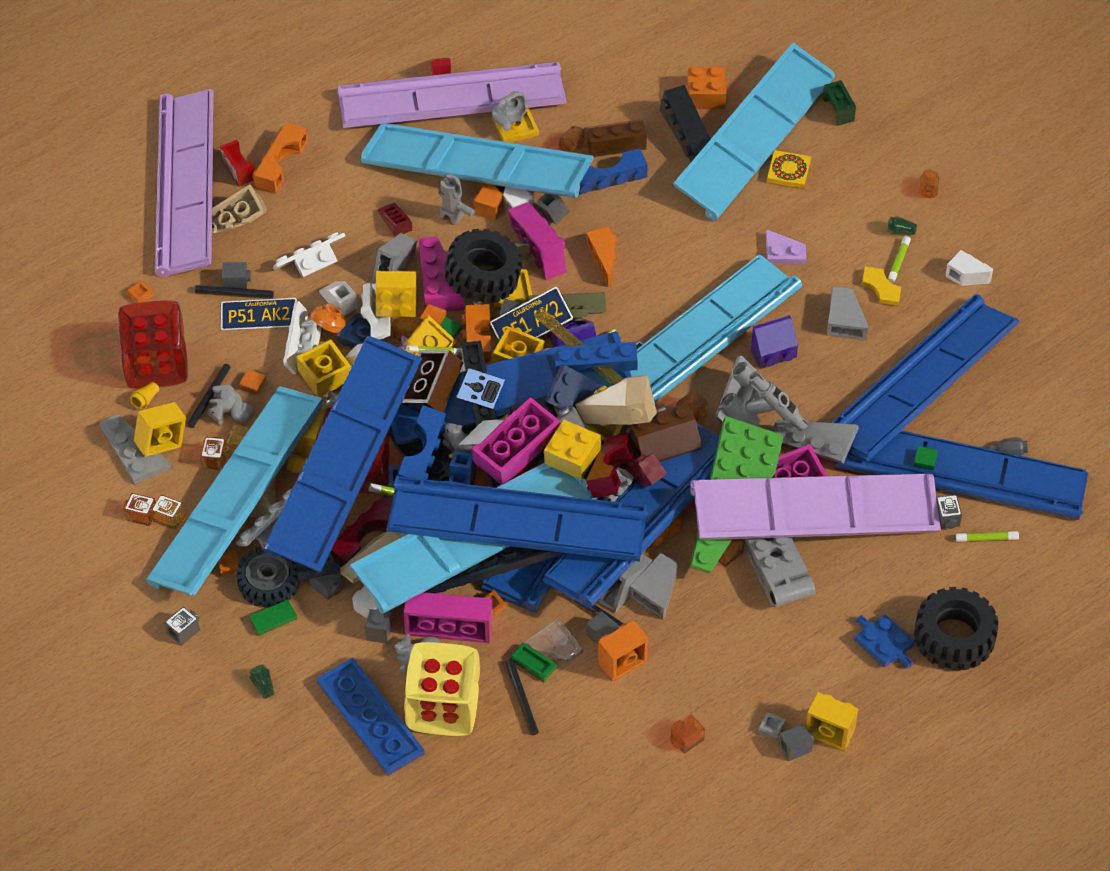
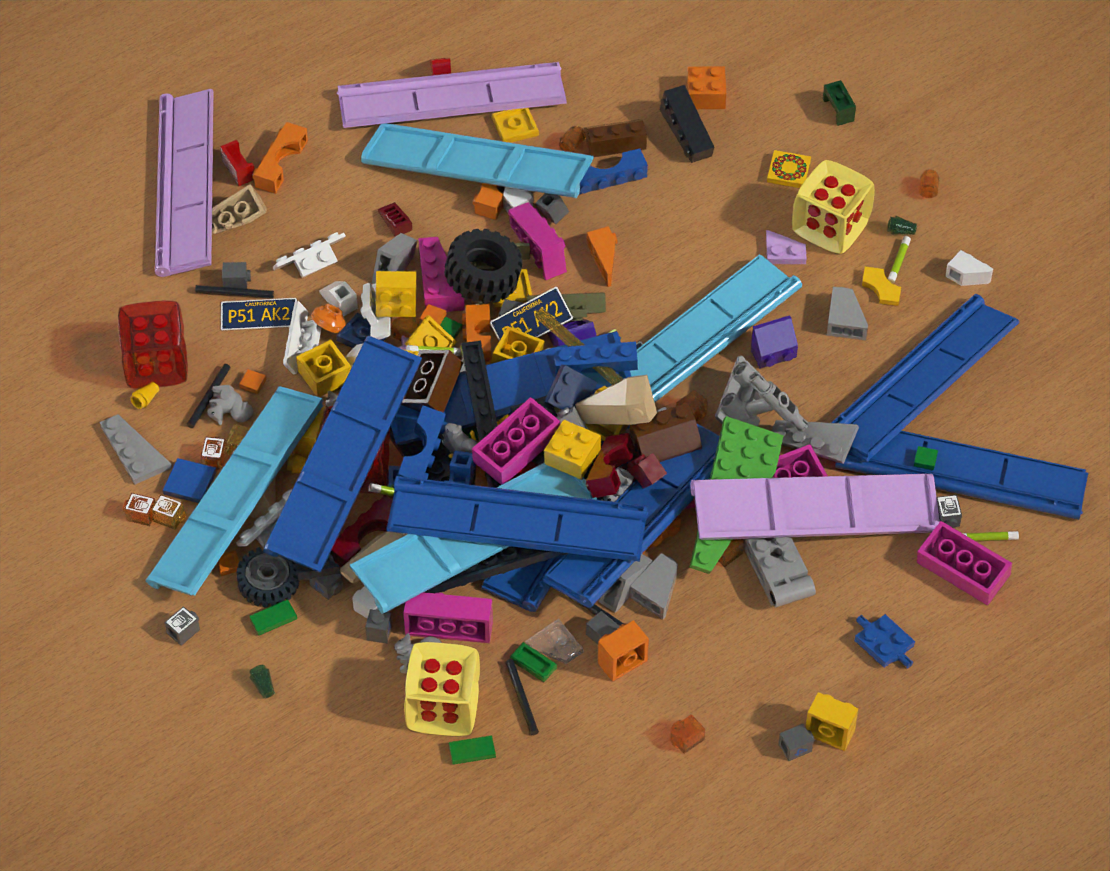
orange tile [126,280,154,306] -> none
yellow brick [134,402,186,457] -> none
blue plate [317,658,425,776] -> none
light grey piece [438,174,475,225] -> none
light blue sticker [457,369,505,409] -> none
white sticker [459,420,503,445] -> none
orange tile [484,590,508,618] -> none
light grey hair [492,91,527,131] -> none
medium azure piece [673,43,835,221] -> none
light grey tile [758,712,787,741] -> none
black tyre [914,587,999,671] -> none
dark grey plant [990,437,1028,456] -> none
none -> blue tile [163,458,217,503]
none -> green tile [449,735,496,765]
none -> light yellow piece [792,160,875,254]
none -> dark pink brick [917,521,1012,605]

